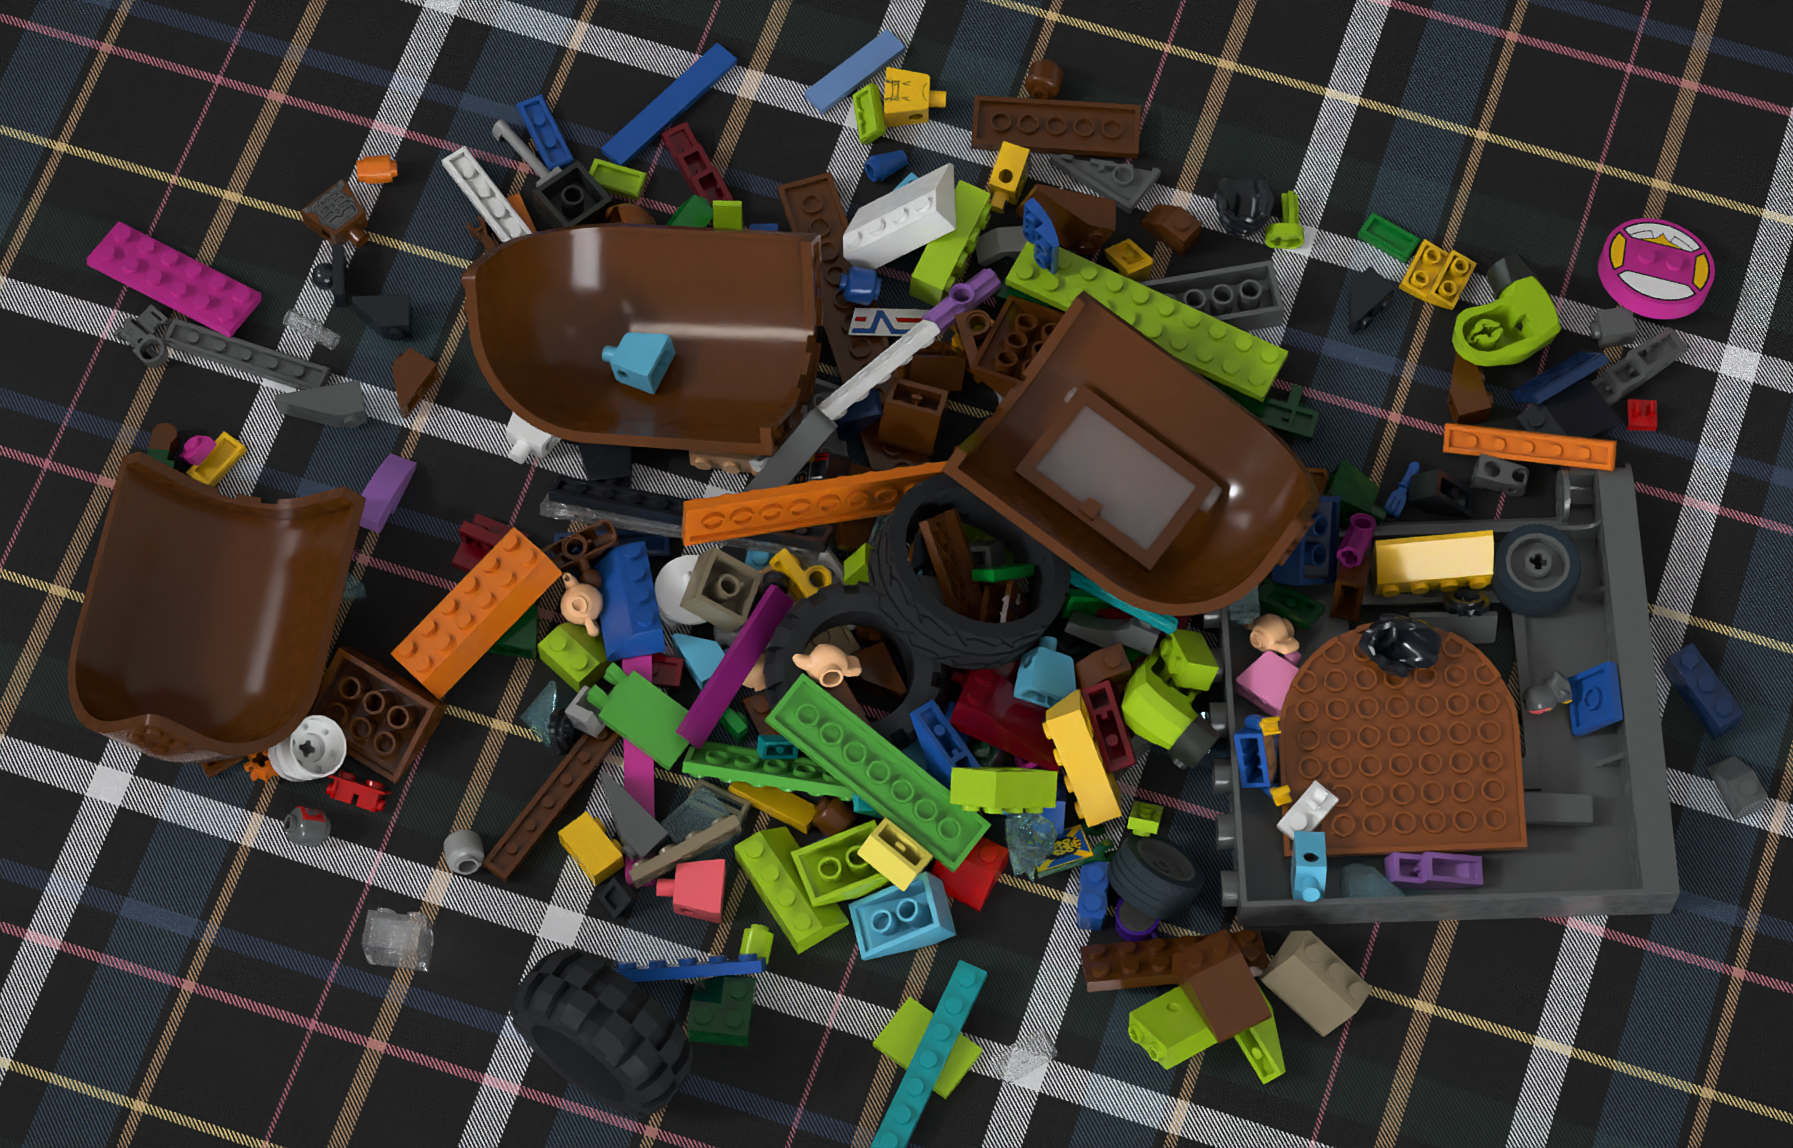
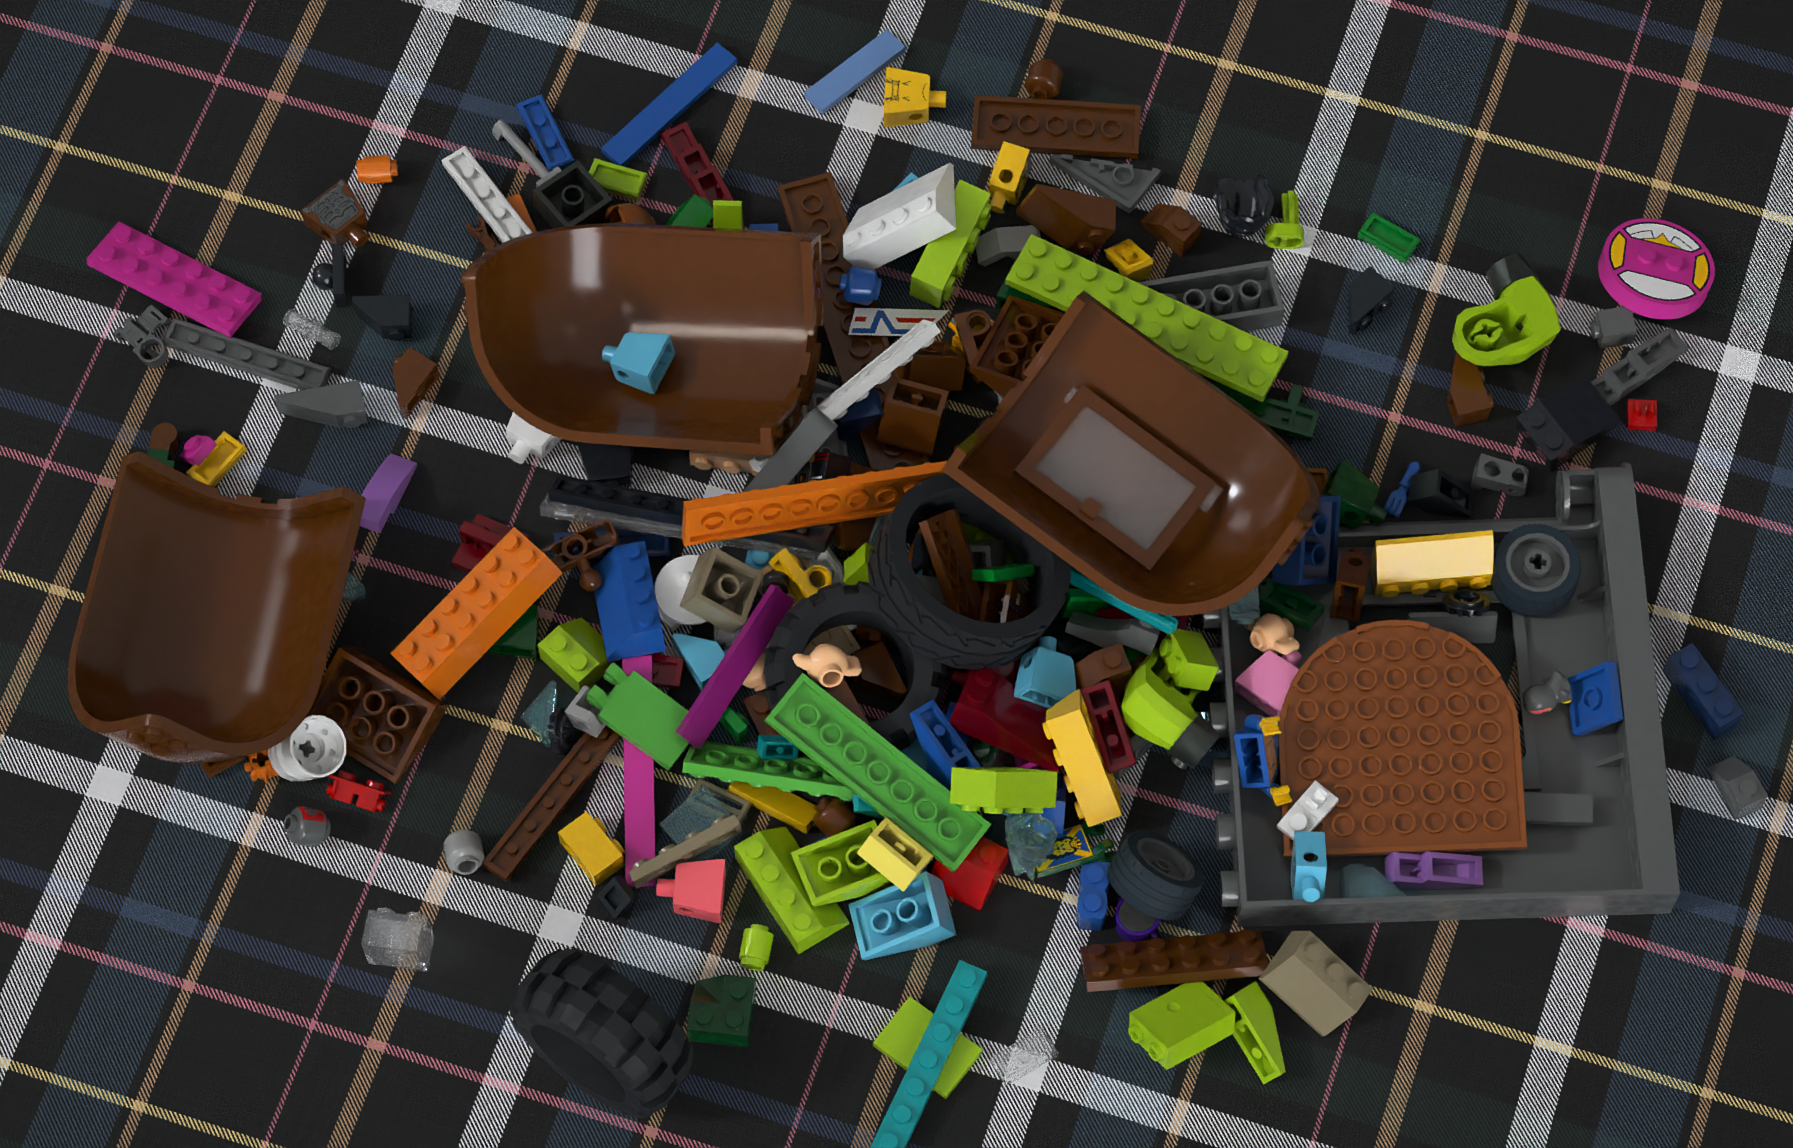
light nougat piece [560,573,603,637] -> none
dark grey slope [601,771,669,862] -> none
blue plate [606,953,766,982] -> none
lime plate [852,83,886,145] -> none
blue cone [864,150,908,182] -> none
medium lavender piece [922,268,1001,336] -> none
blue slope [1023,197,1059,275] -> none
lime plate [1127,801,1164,837] -> none
reddish brown slope [1171,929,1272,1044] -> none
magenta piece [1336,513,1376,569] -> none
black hair [1358,613,1442,678] -> none
yellow slope [1398,239,1477,310] -> none
orange tile [1443,423,1617,471] -> none
dark blue tile [1511,351,1609,404] -> none

